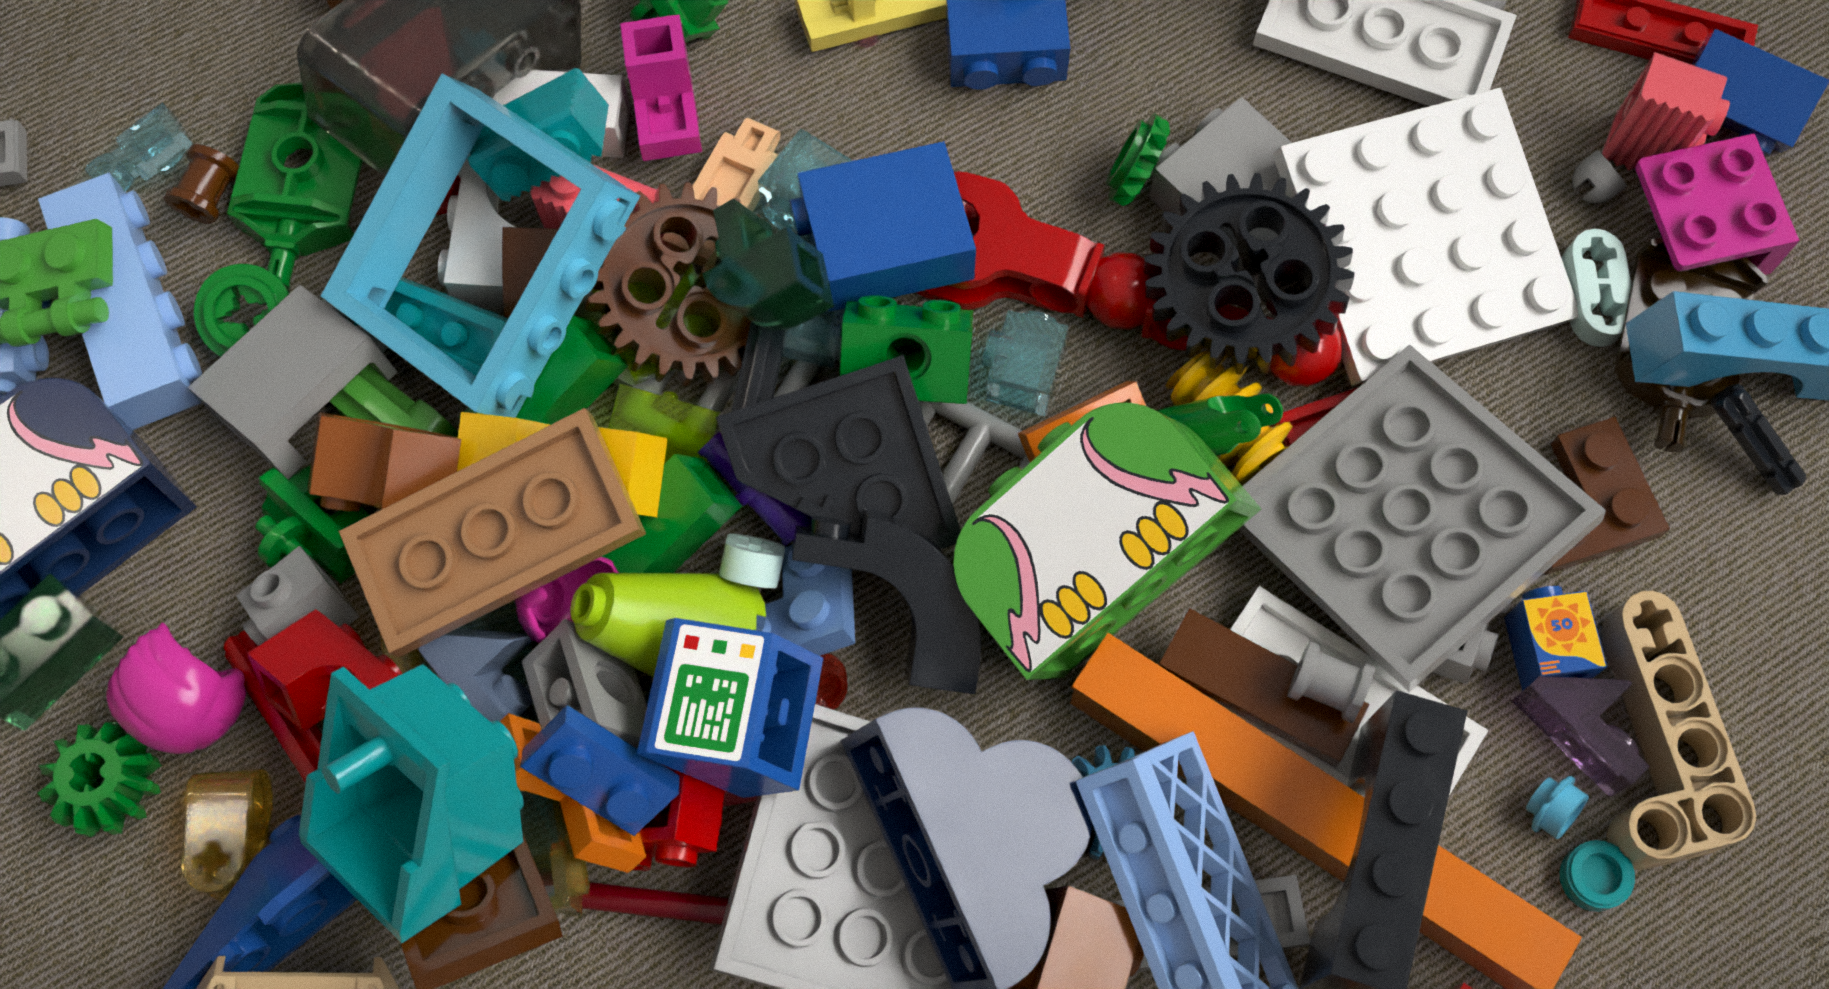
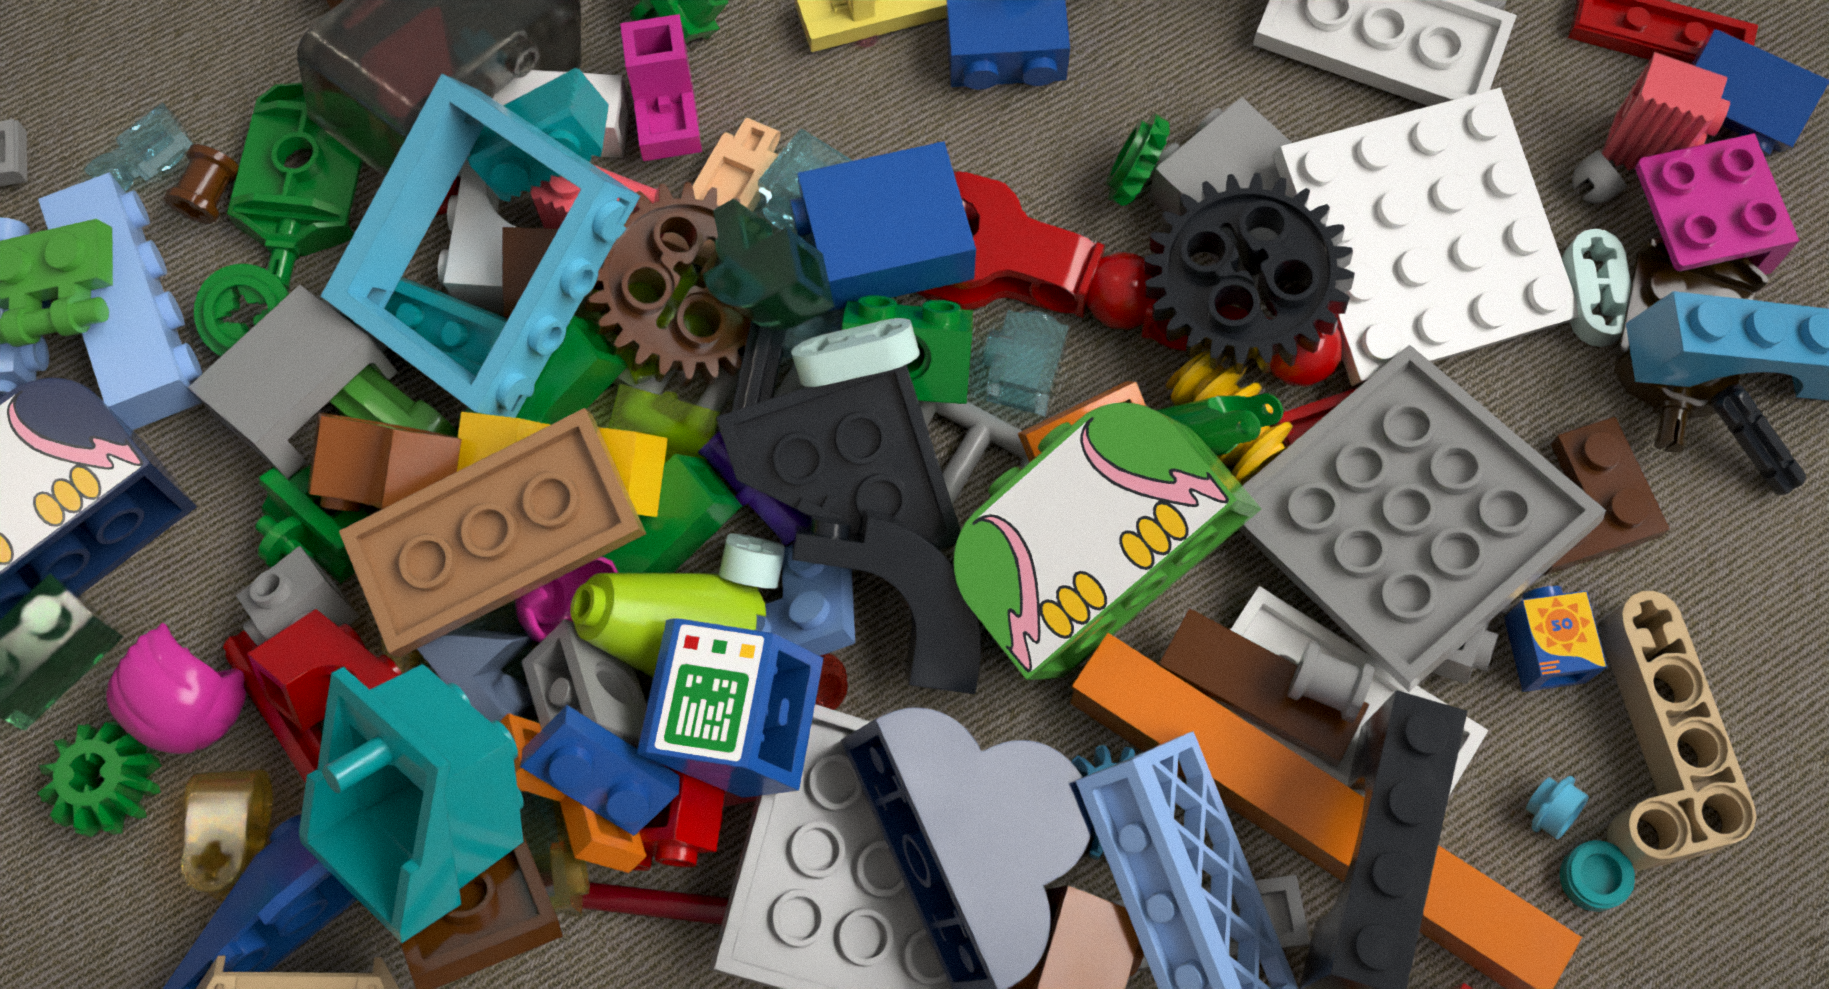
clear purple slope [1512,676,1650,797] -> none
none -> light aqua beam [791,318,920,387]

